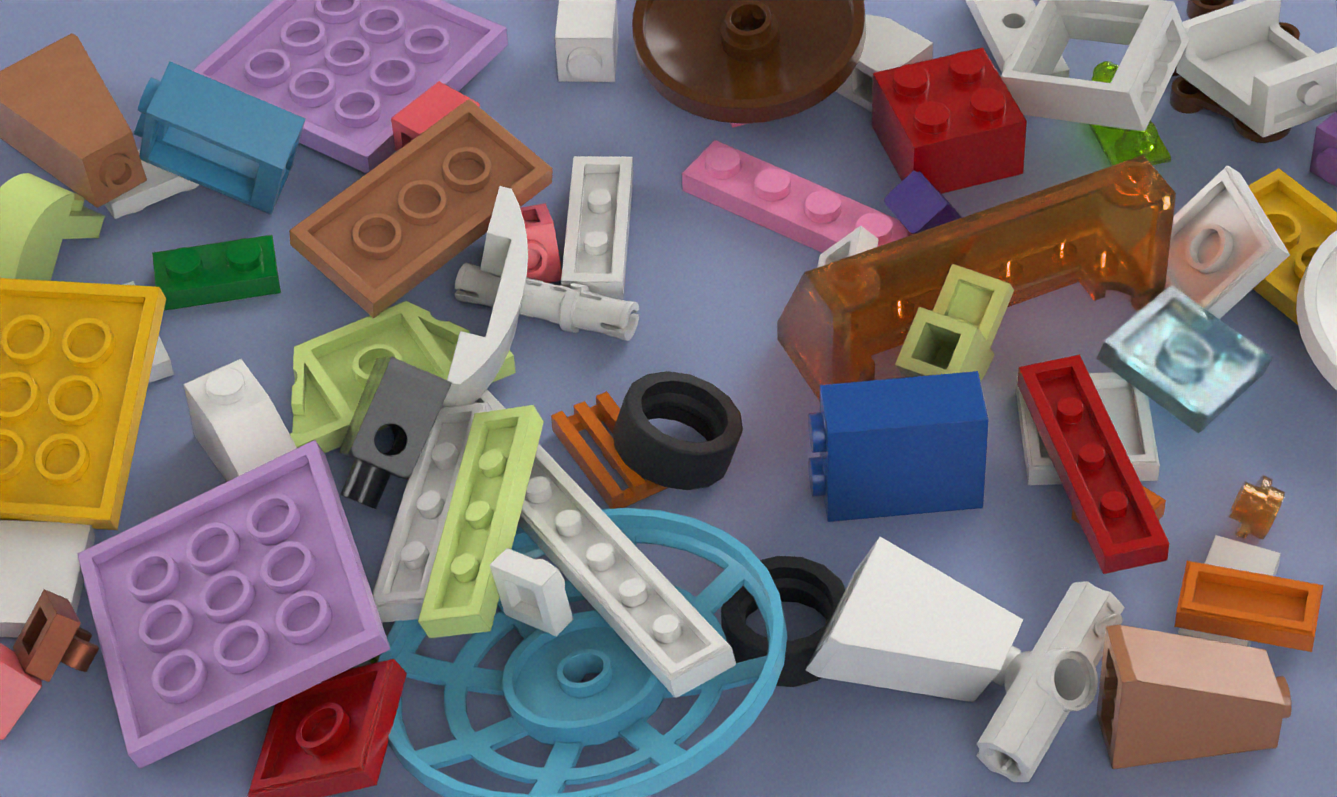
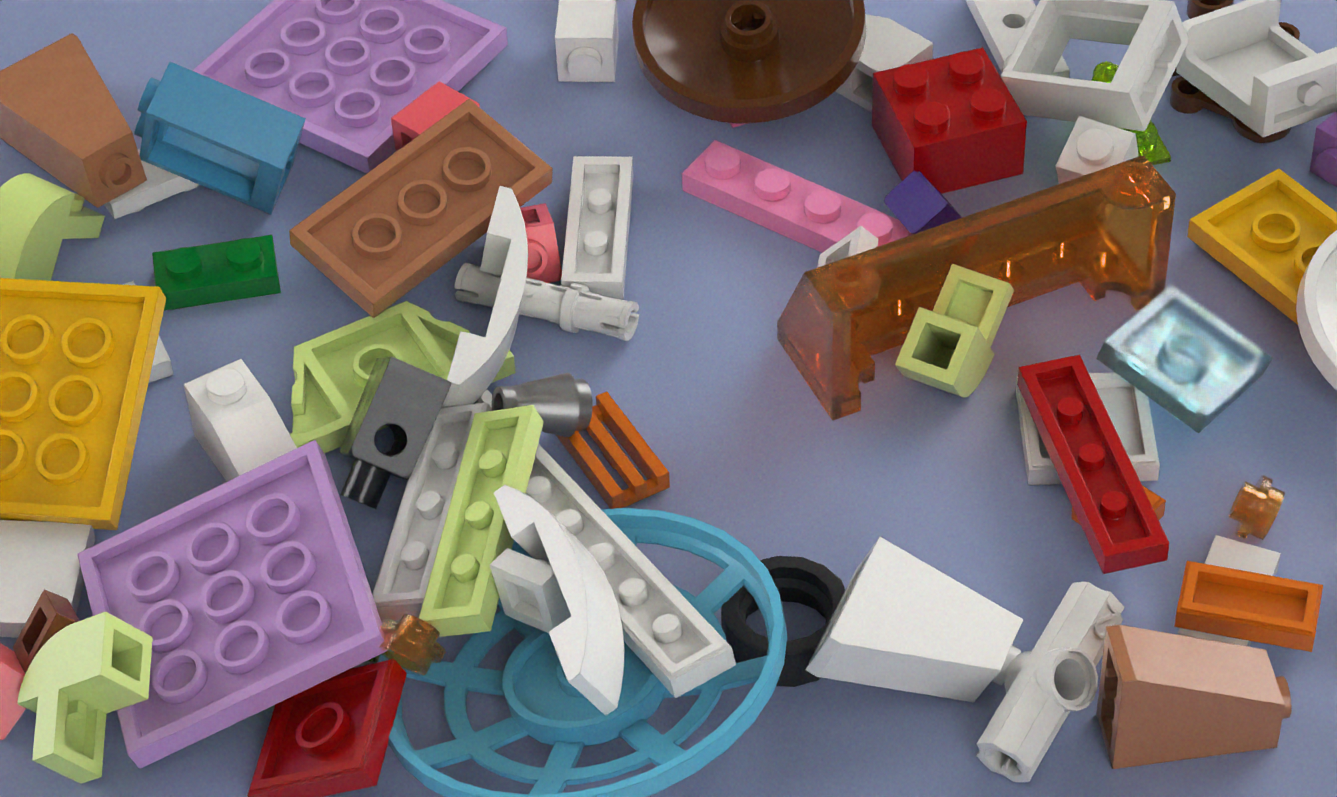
black tyre [613,371,743,490] -> none
blue brick [808,371,989,522] -> none
white plate [1140,165,1290,337] -> none
none -> yellowish green brick [17,611,153,784]
none -> clear orange plate [379,614,446,675]
none -> flat silver cone [491,373,592,437]
none -> white slope [494,485,624,716]
none -> white brick [1056,116,1140,217]

